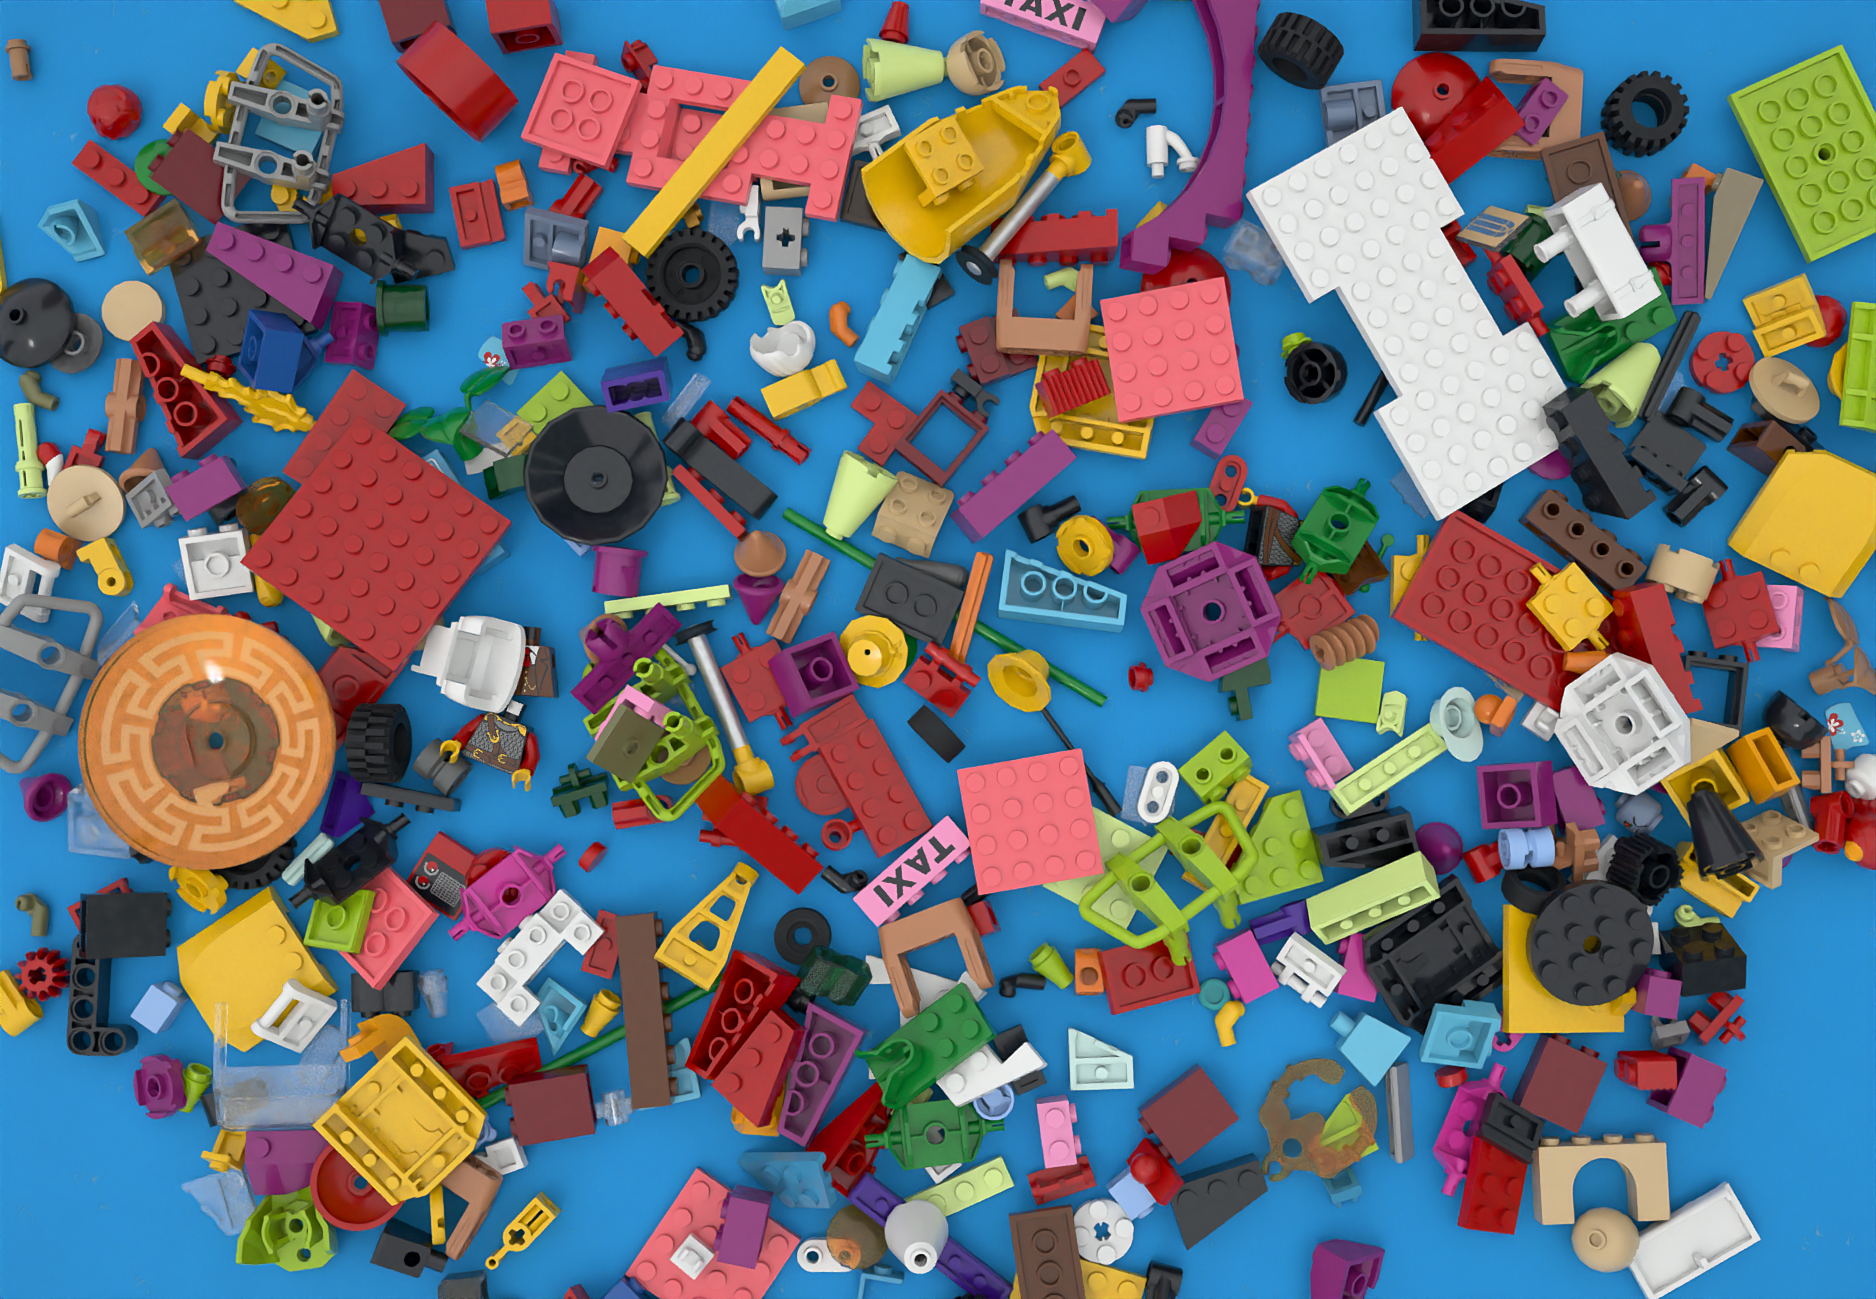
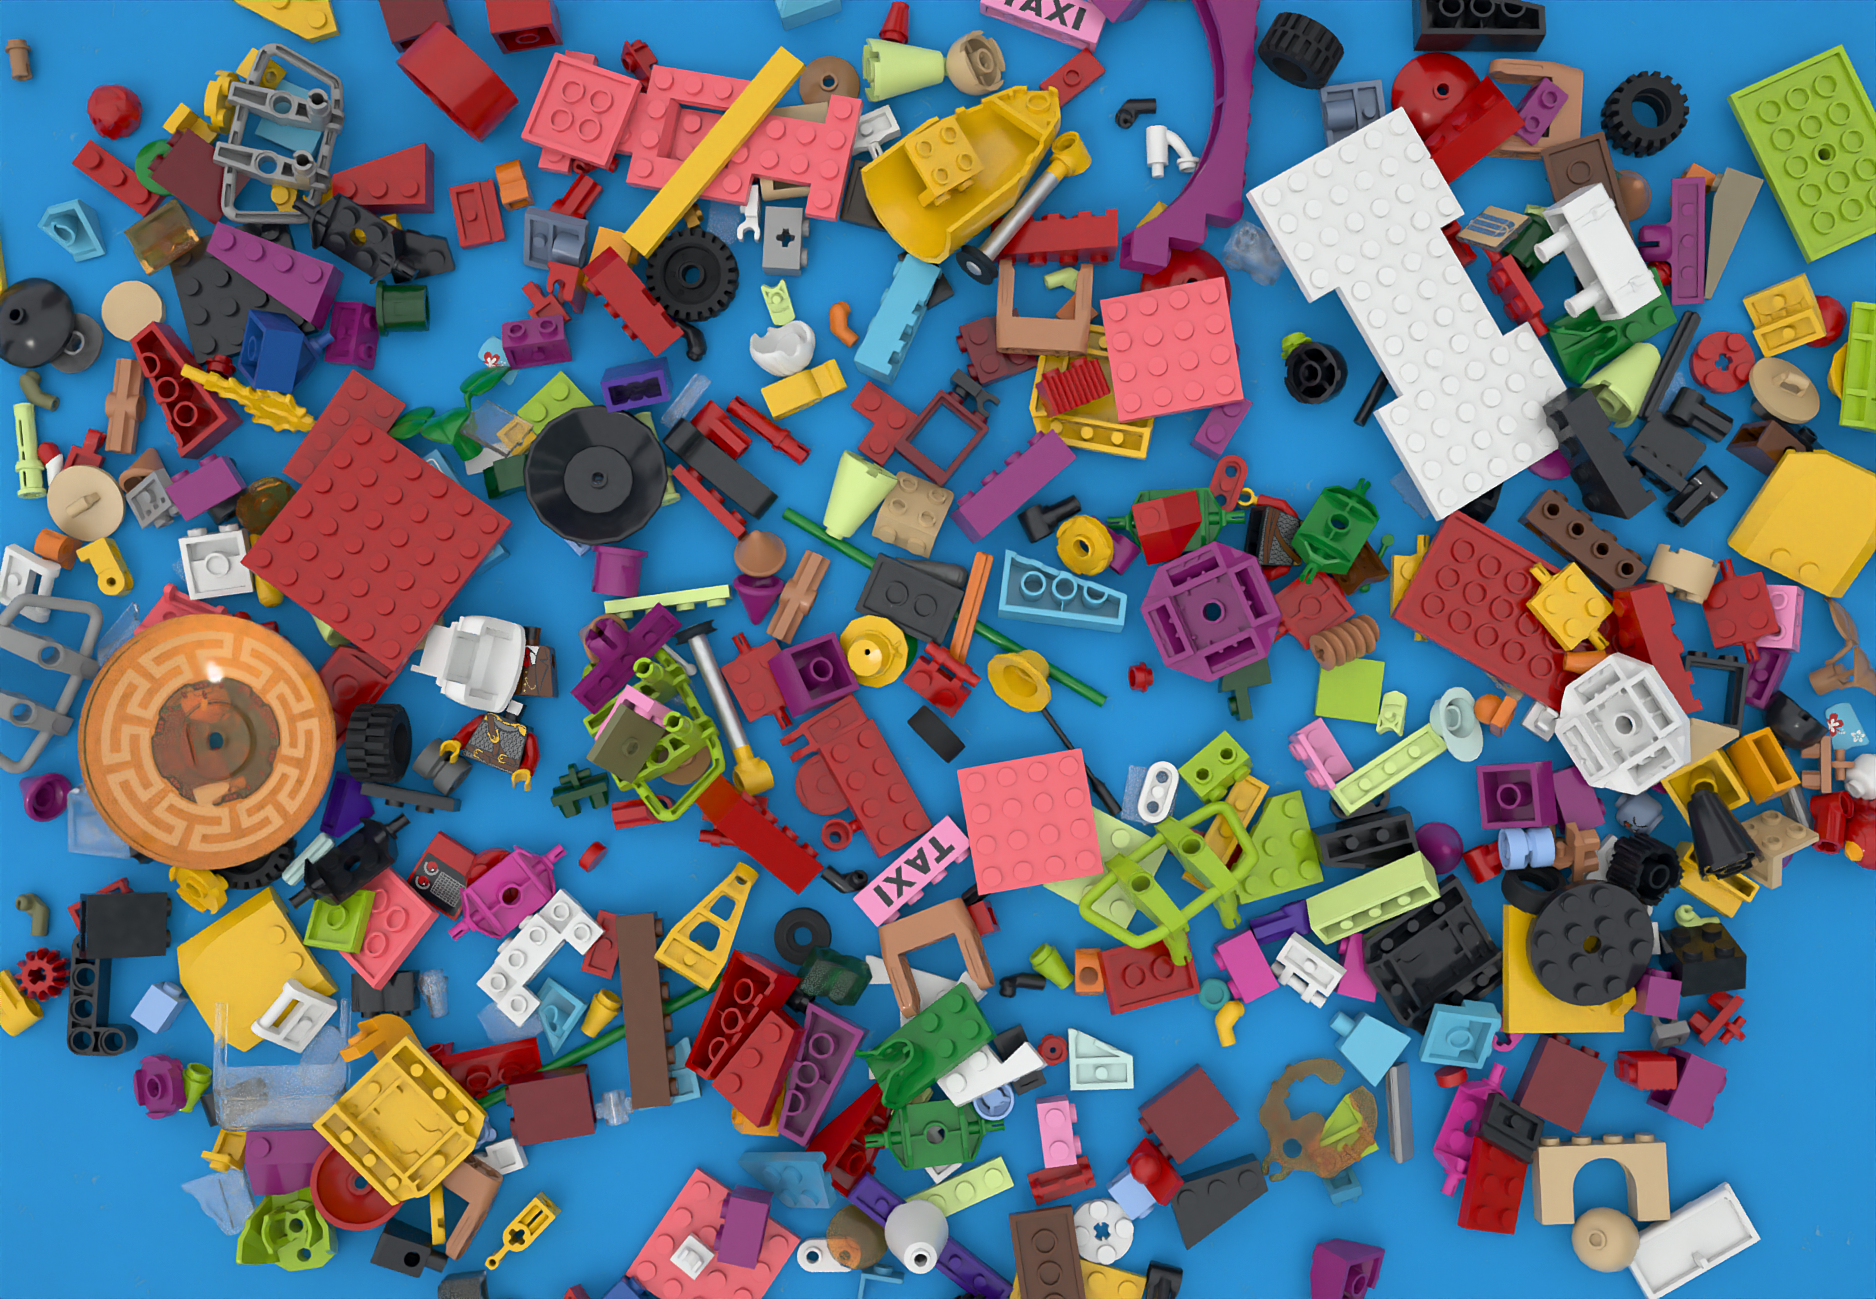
none -> red plate [1037,1034,1068,1066]
none -> magenta slope [1745,647,1791,712]

